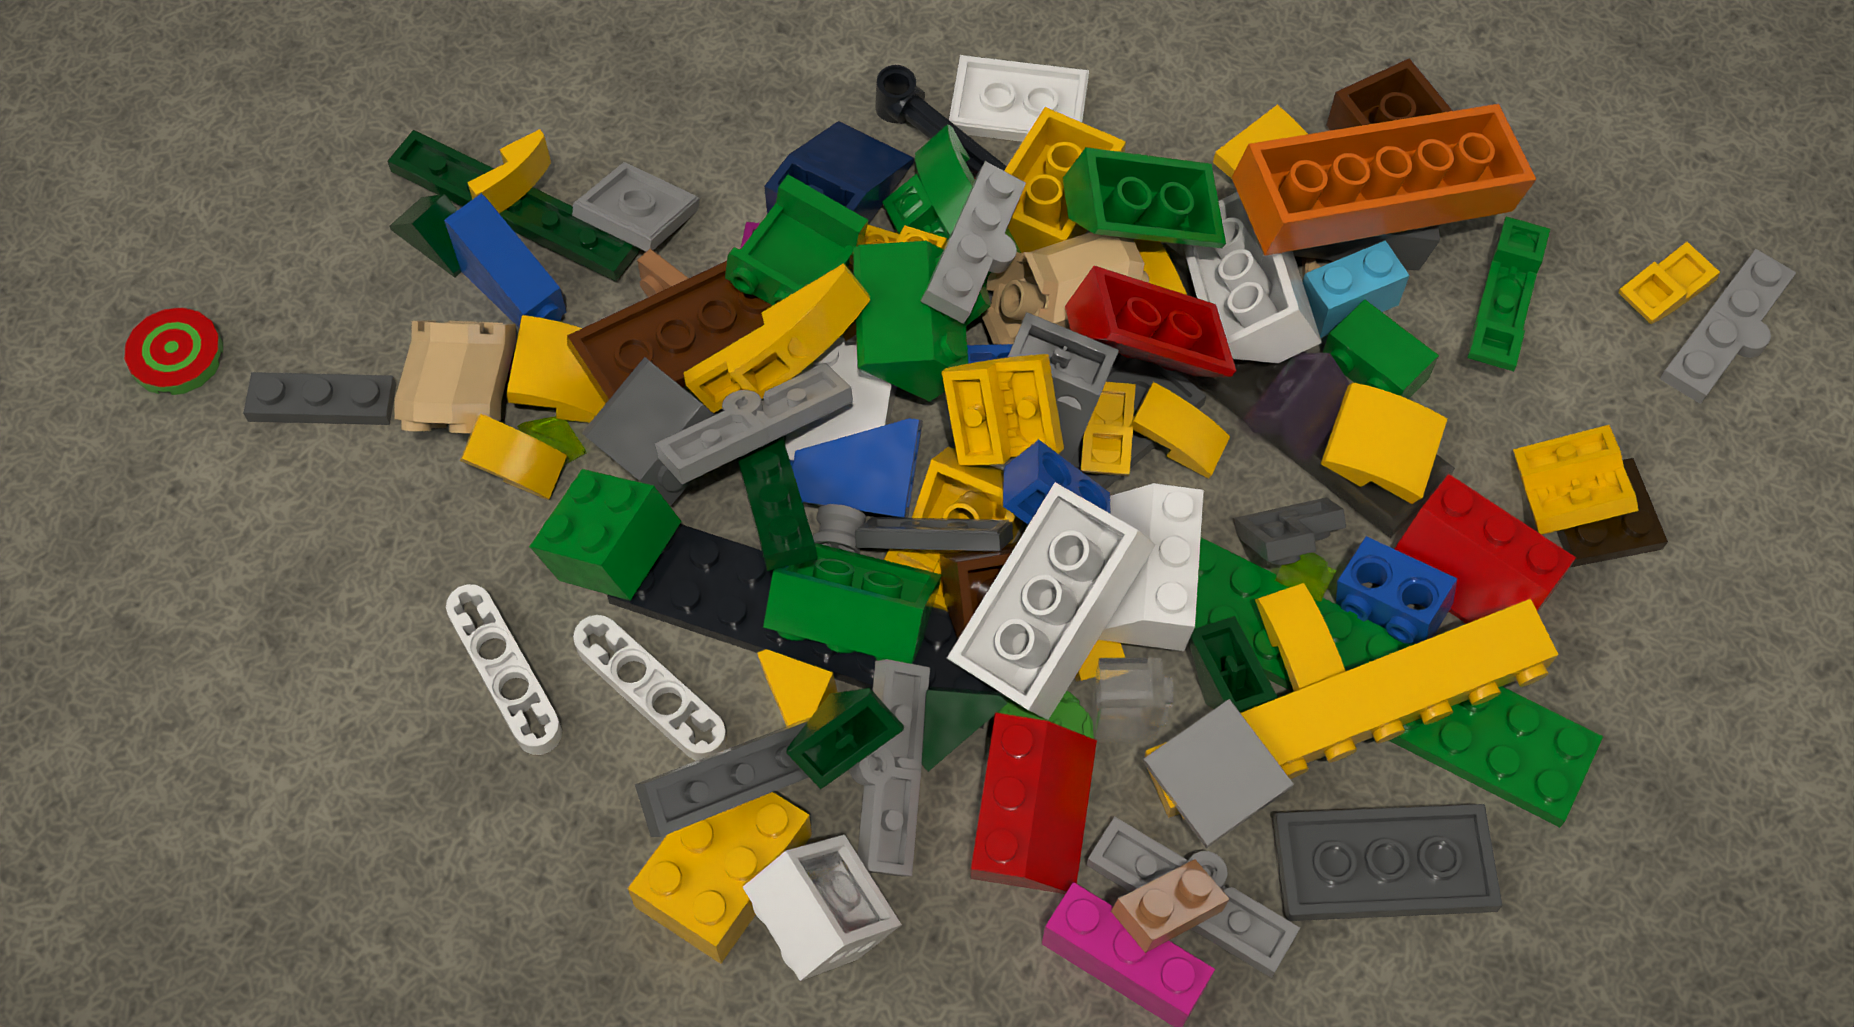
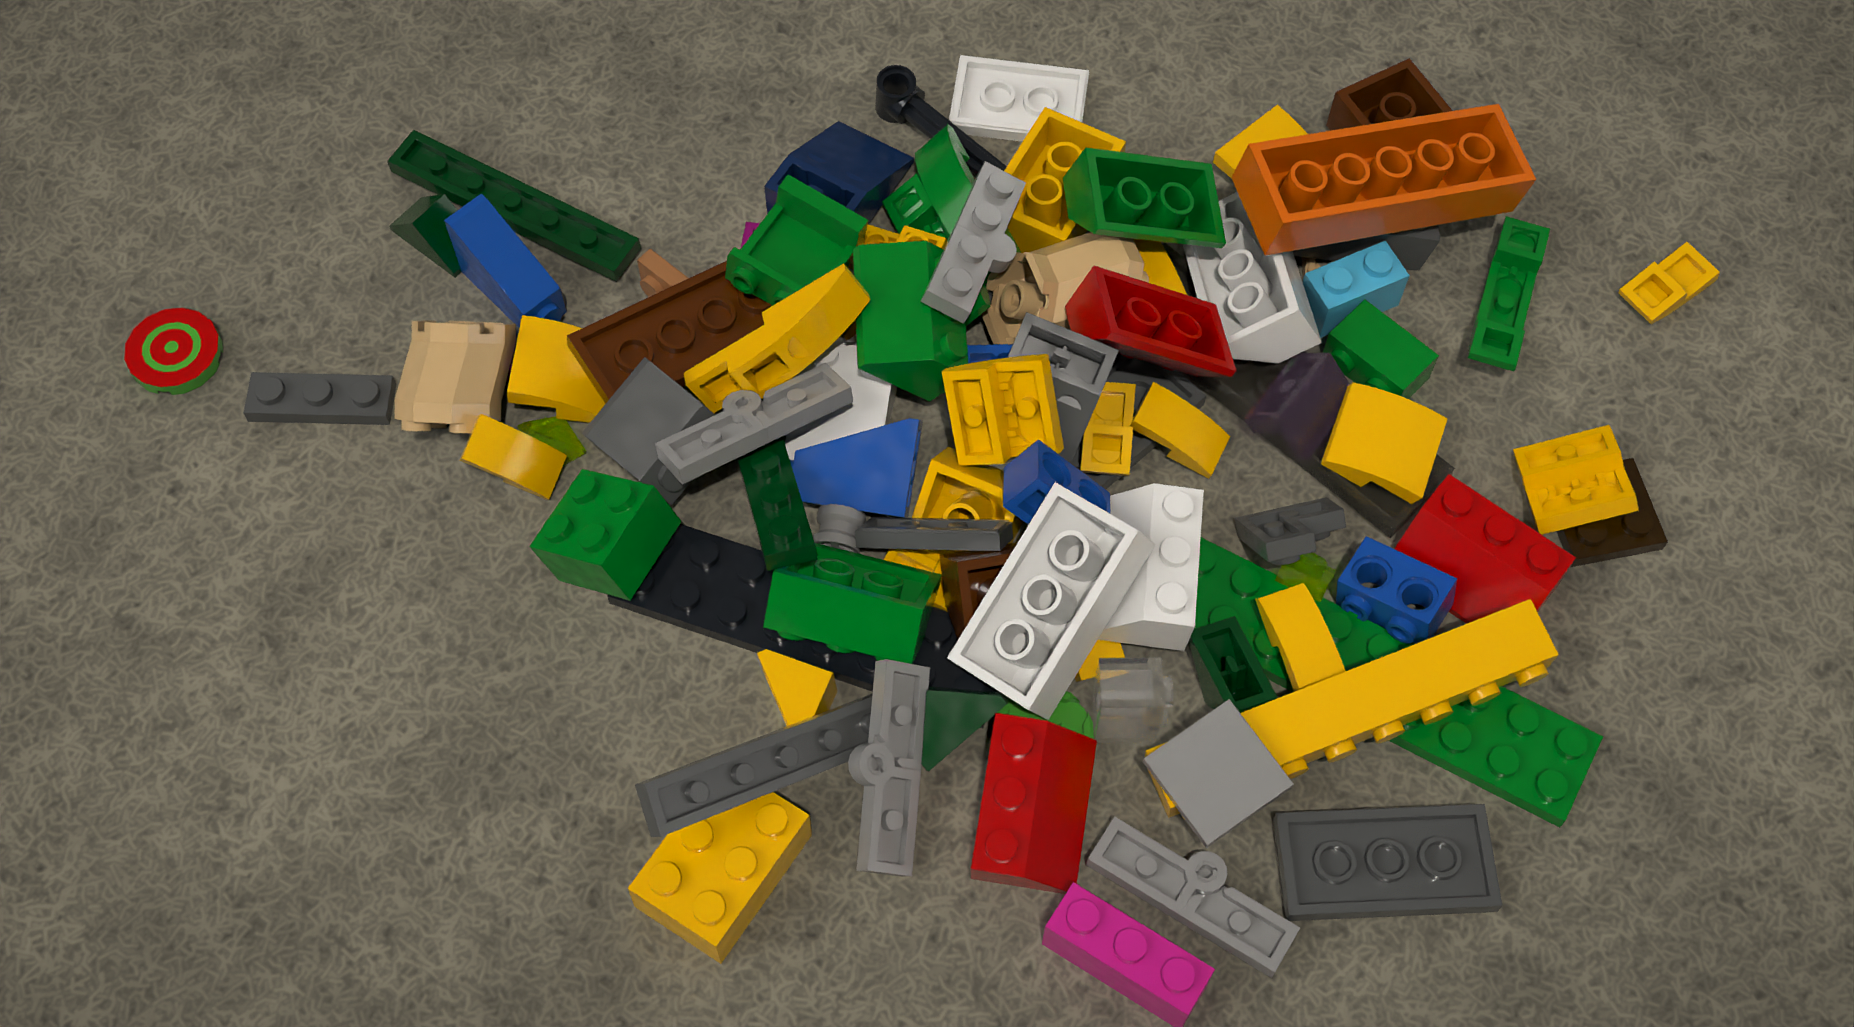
white beam [446,584,562,755] -> none
yellow slope [467,129,551,214] -> none
light grey tile [572,162,700,252] -> none
white beam [573,615,727,761] -> none
white piece [743,835,902,981] -> none
dark green slope [786,688,904,790] -> none
medium nougat plate [1111,859,1230,953] -> none
light grey hinge [1660,249,1796,404] -> none

